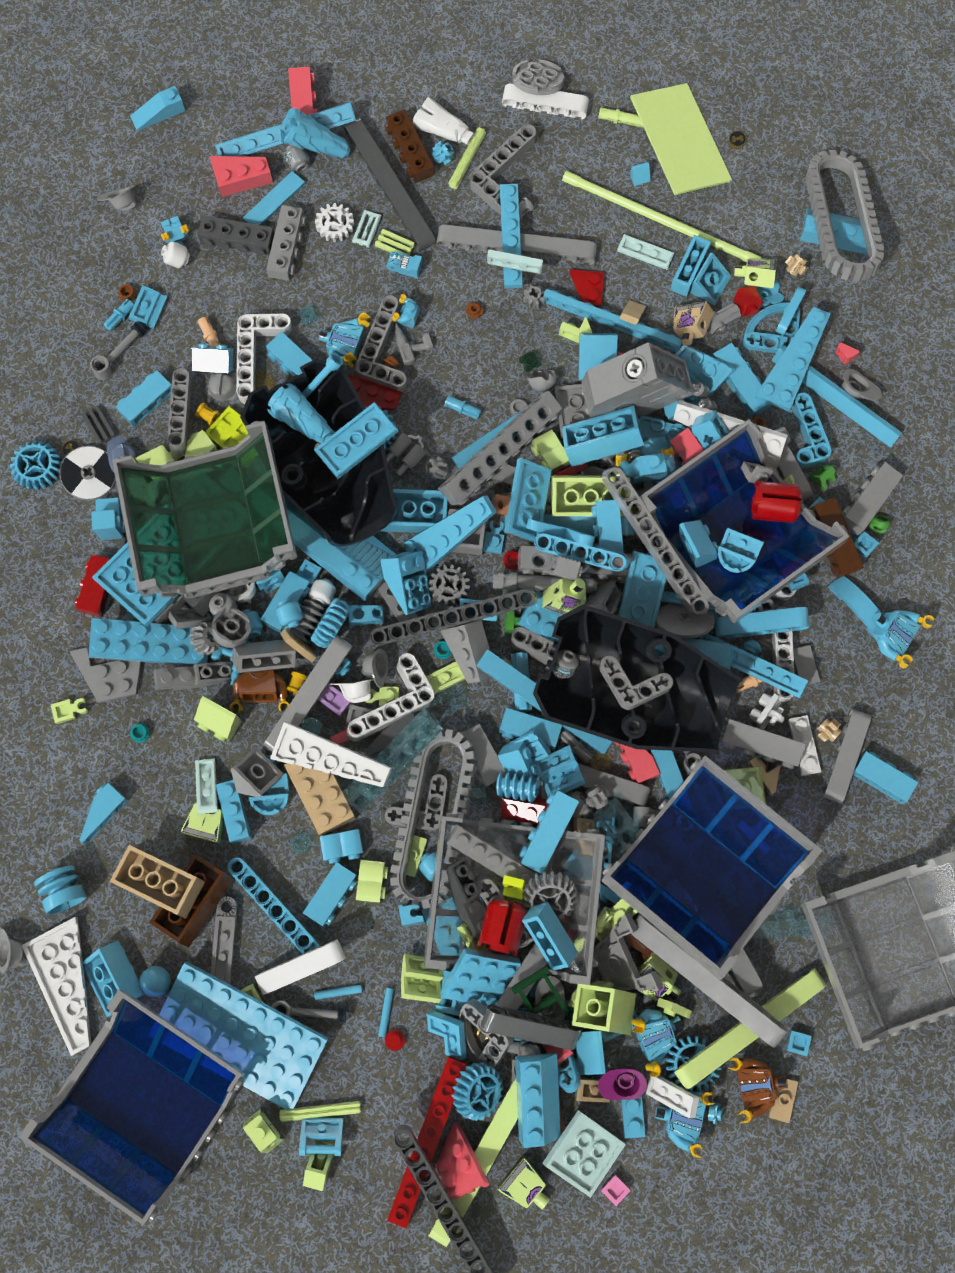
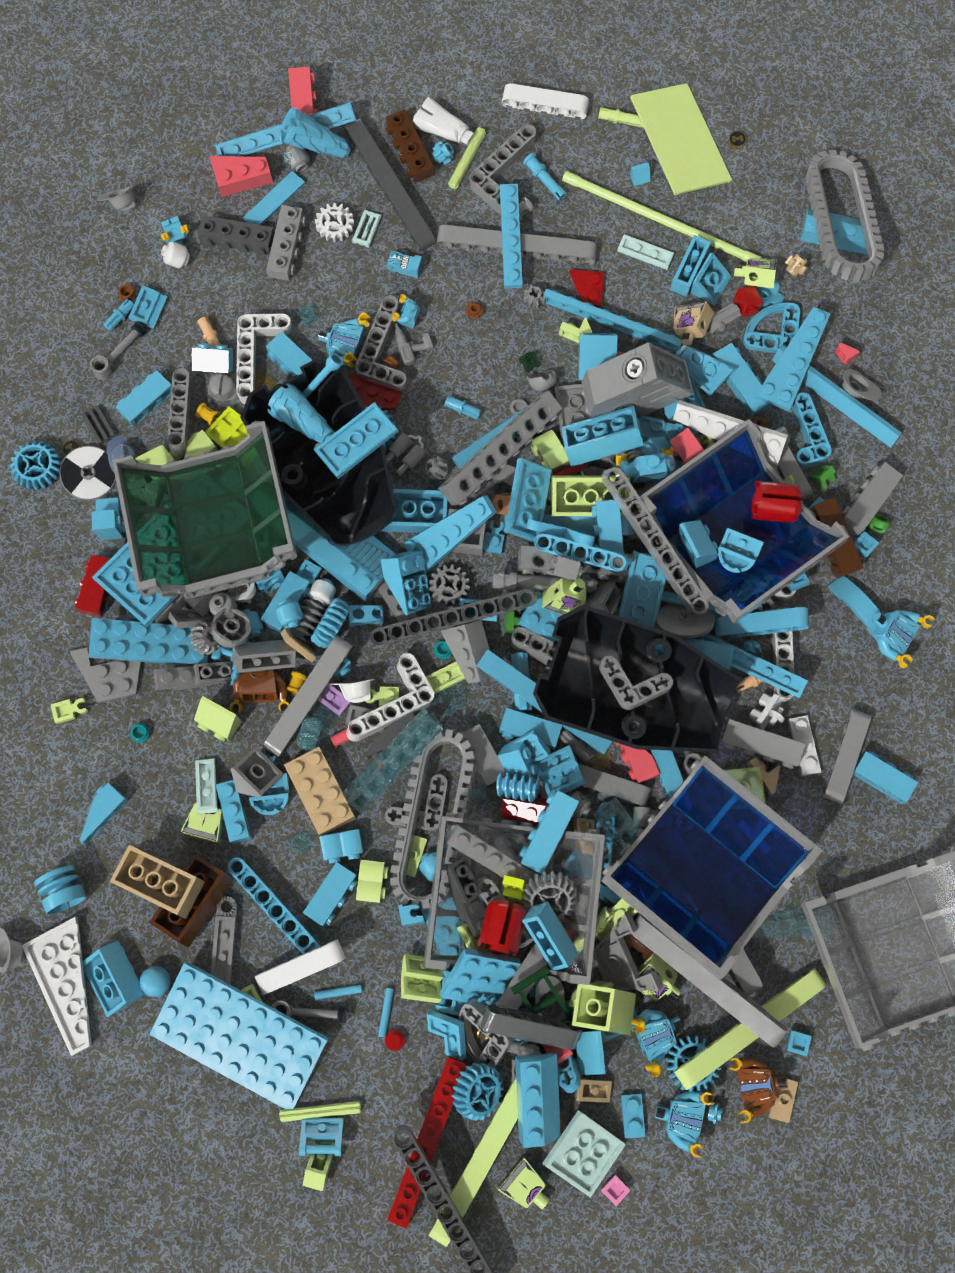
clear blue window [19,990,245,1225] -> none
medium azure slope [130,86,185,131] -> none
yellowish green torso [243,1108,284,1153] -> none
white wing [271,722,392,787] -> none
light grey piece [361,648,388,688] -> none
yellowish green tile [375,229,415,256] -> none
coral wing [436,1123,489,1199] -> none
light aqua tile [487,250,543,274] -> none
red plate [503,551,518,570] -> none
light grey tile [512,59,565,95] -> none
light grey head [552,649,579,679] -> none
light grey gear [584,784,610,809] -> none
magenta piece [598,1066,647,1100] -> none
tan tile [620,300,646,325] -> none
white plate [646,1075,699,1118] -> none
yellowish green plate [656,998,692,1019] -> none
medium azure brick [691,410,732,455] -> none
light grey piece [692,382,718,412] -> none
light grey bracket [741,462,773,483] -> none
medium azure beam [775,286,807,335] -> none
light grey tile [793,645,820,685] -> none
tan gear [817,718,842,742] -> none
none -> medium azure pin [523,153,567,201]

